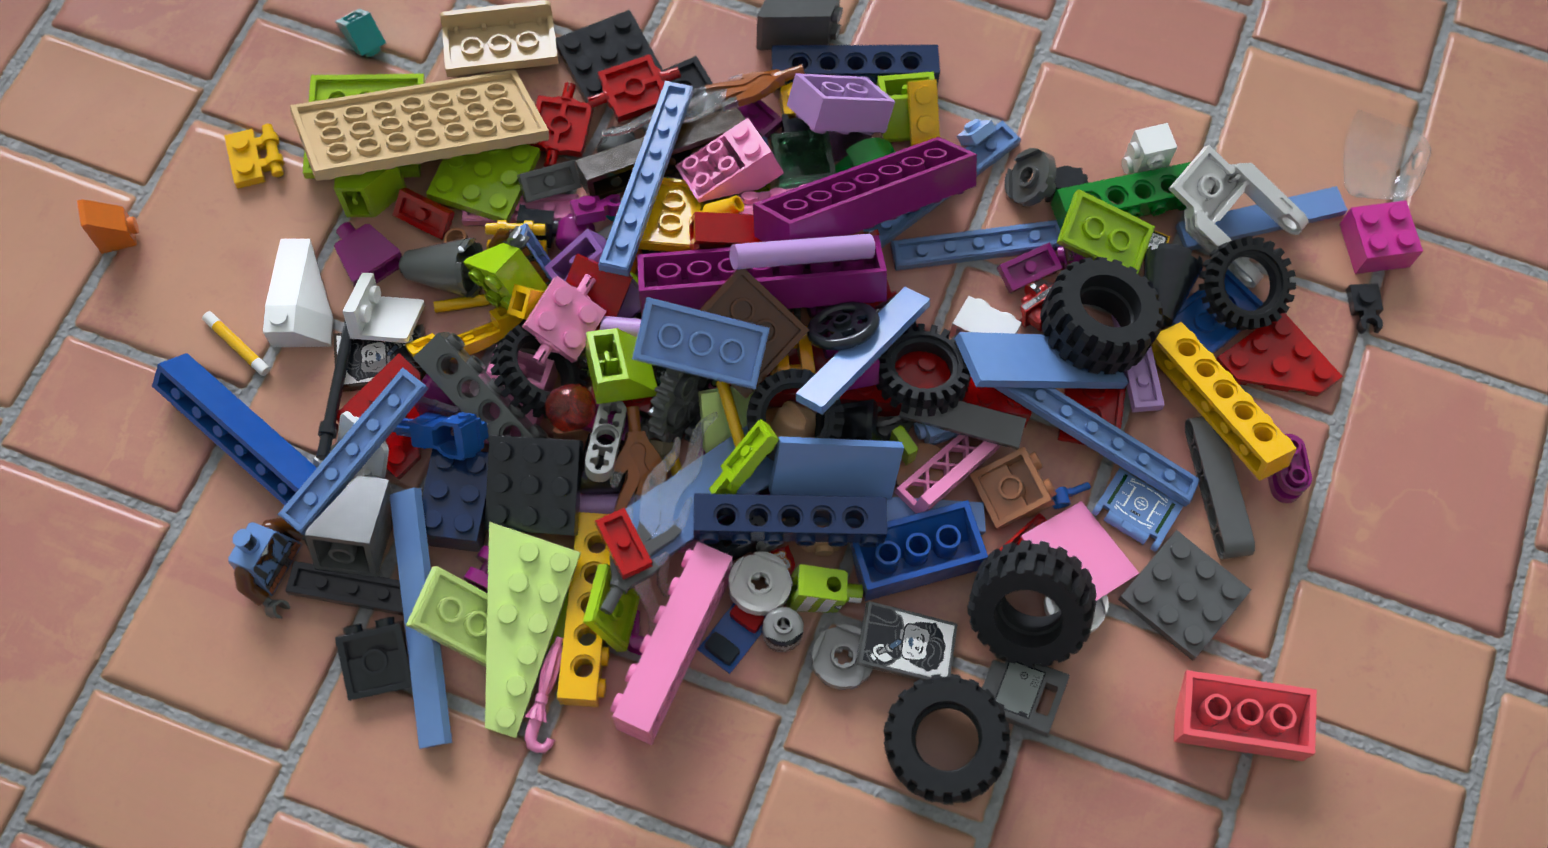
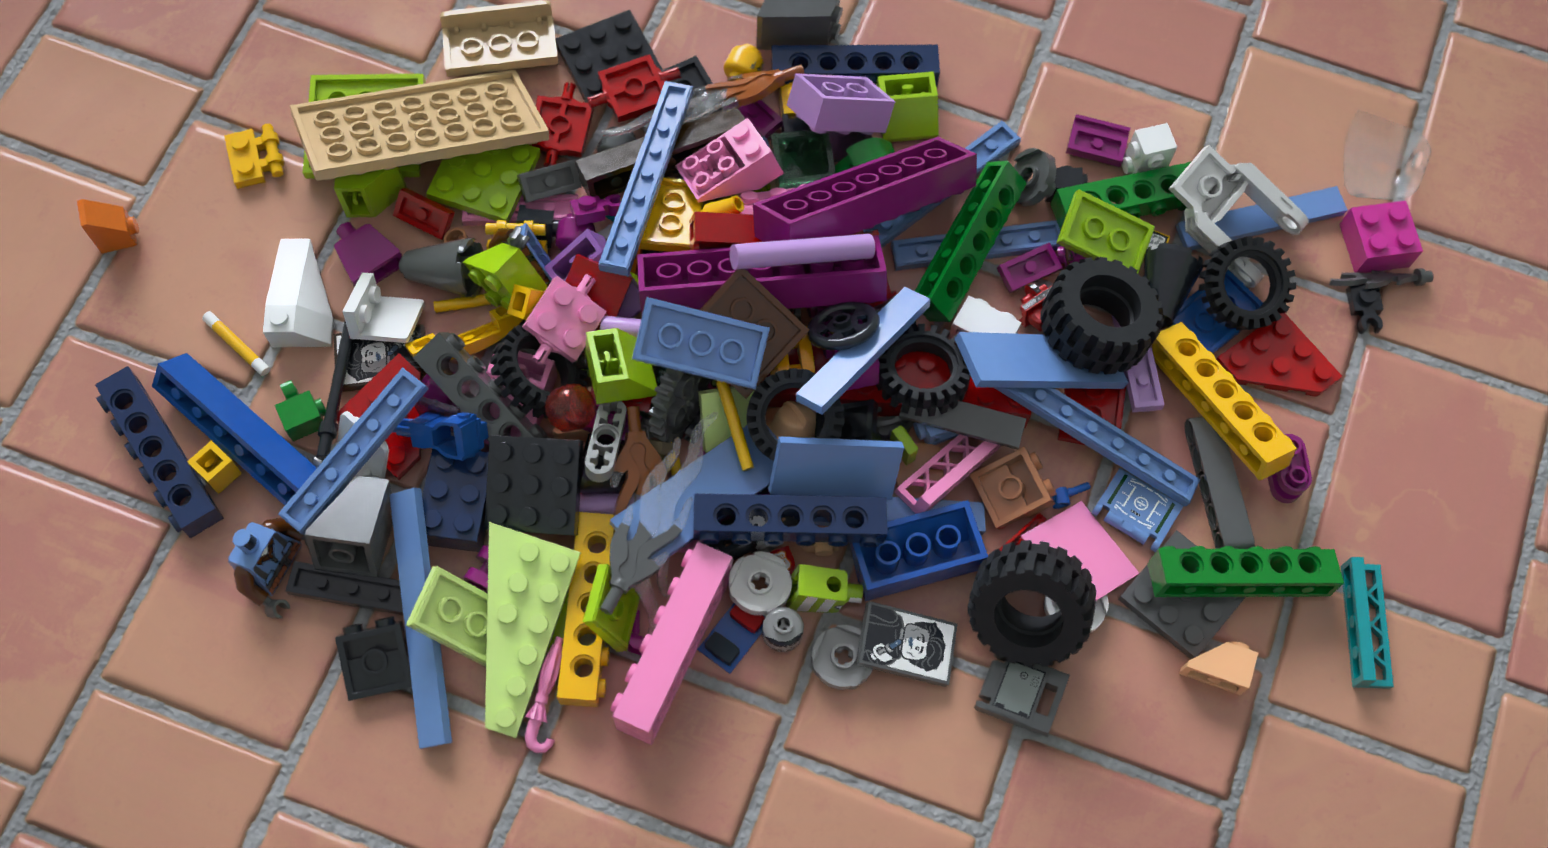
teal slope [335,9,386,57] -> none
red plate [595,507,653,580] -> none
lime hinge [709,420,779,494] -> none
black tyre [884,674,1011,805] -> none
yellow plate [907,79,940,146] -> none
light blue plate [957,119,997,146] -> none
coral slope [1174,670,1317,761] -> none
none -> dark blue brick [95,366,224,538]
none -> yellow brick [187,440,242,494]
none -> green brick [274,380,326,442]
none -> yellow head [723,44,764,81]
none -> green brick [915,161,1027,322]
none -> magenta plate [1066,114,1131,167]
none -> green brick [1147,546,1344,597]
none -> light nougat slope [1179,641,1258,695]
none -> dark grey piece [1329,268,1434,289]
none -> teal fence [1341,557,1394,689]

